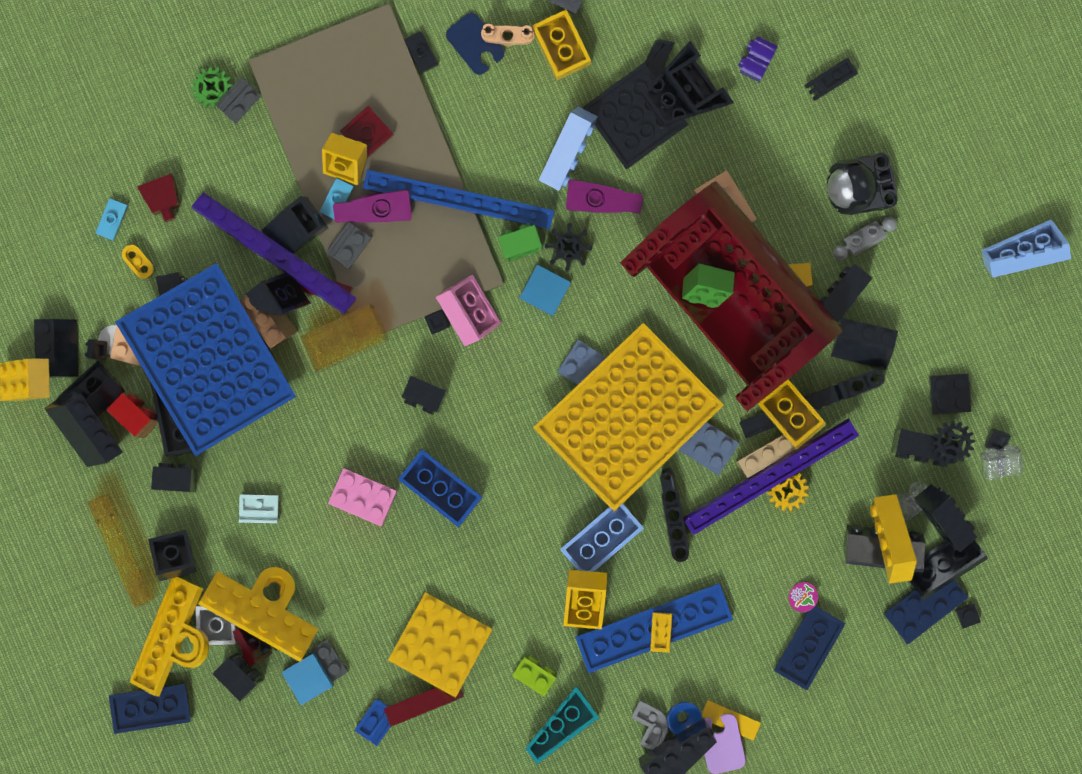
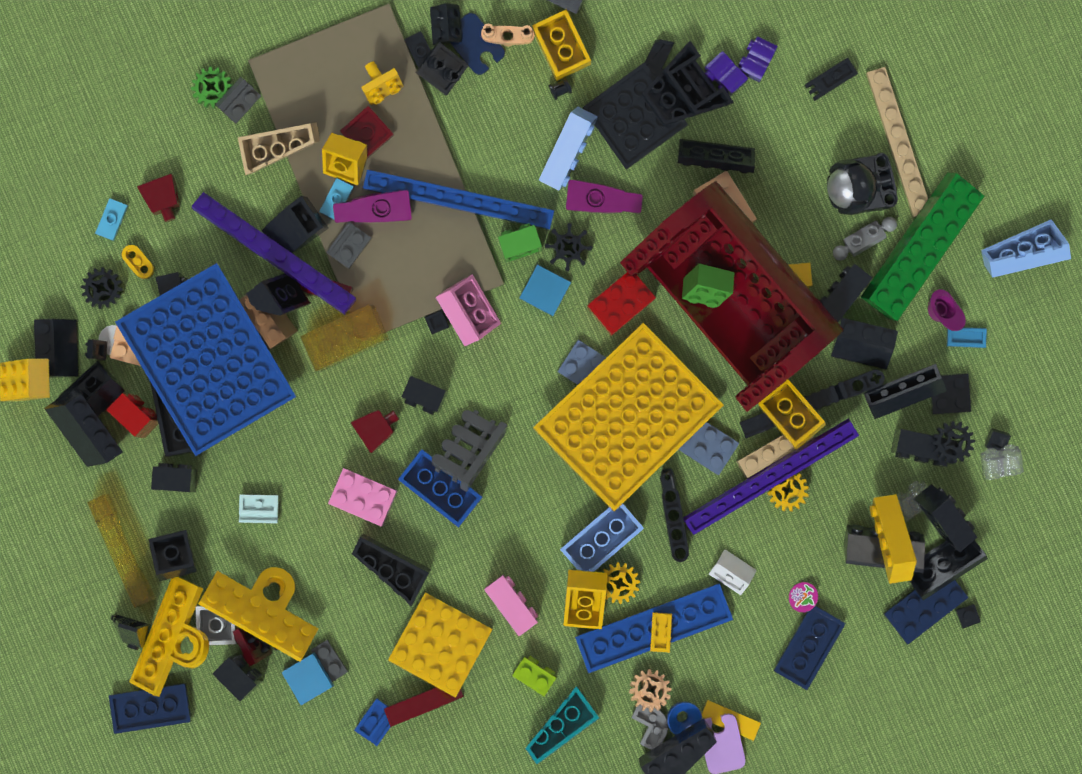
none -> black gear [81,267,124,310]
none -> wedge [110,614,151,650]
none -> tan wedge [238,122,320,175]
none -> dark red torso [351,410,400,453]
none -> black wedge [352,534,431,607]
none -> yellow plate [361,61,404,105]
none -> black plate [415,42,469,96]
none -> black bracket [430,3,462,45]
none -> dark grey fence [432,410,507,492]
none -> bright pink brick [484,574,539,636]
none -> black bush [548,77,572,100]
none -> red brick [587,272,656,336]
none -> yellow gear [603,562,640,604]
none -> light nougat gear [629,669,672,712]
none -> black plate [677,139,755,174]
none -> dark purple brick [705,51,748,97]
none -> white panel [709,550,756,595]
none -> green brick [861,172,985,321]
none -> black brick [864,364,947,419]
none -> tan plate [866,67,928,218]
none -> magenta piece [927,289,966,331]
none -> dark azure tile [947,327,987,348]

